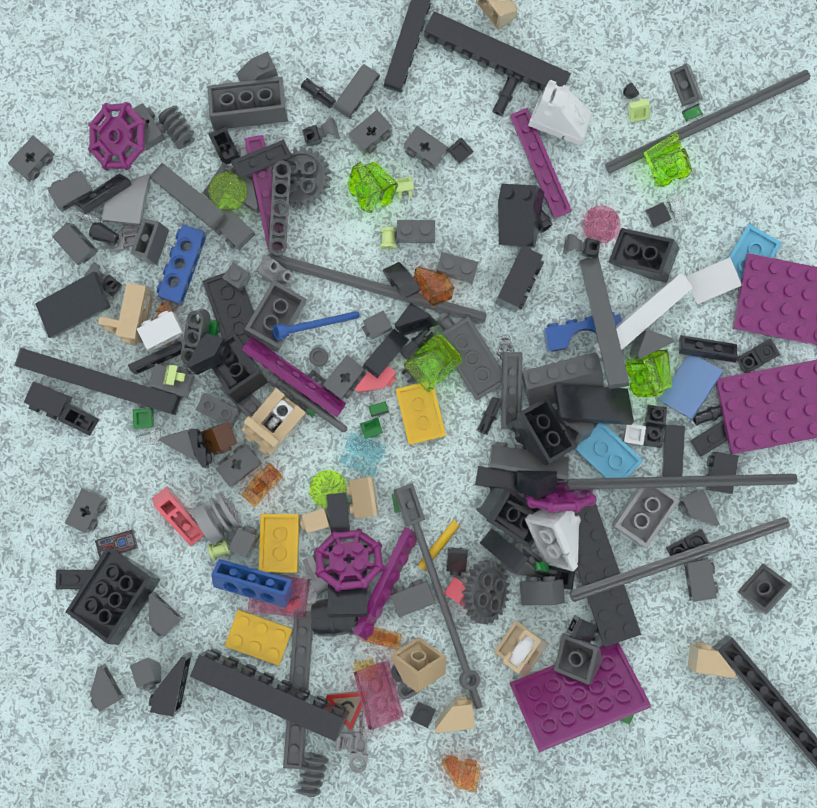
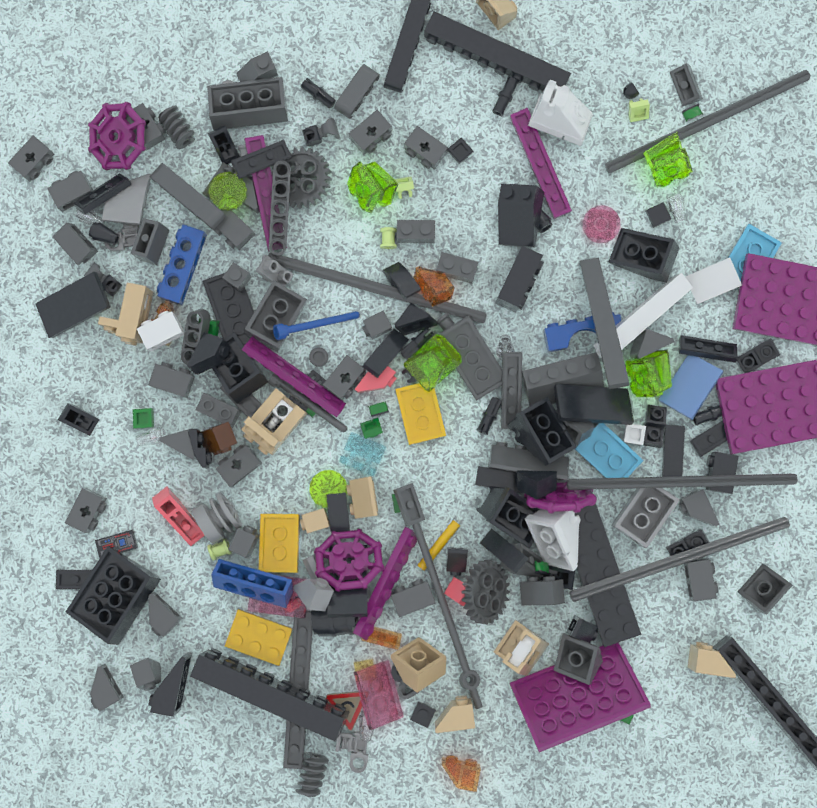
black beam [14,348,182,415] -> none
black brick [23,382,73,420] -> none
black tile [128,341,183,375] -> none
yellowish green tile [163,365,185,386] -> none
clear orange slope [241,463,283,508] -> none
leg [563,234,601,258] -> none
none -> light grey slope [293,578,334,611]

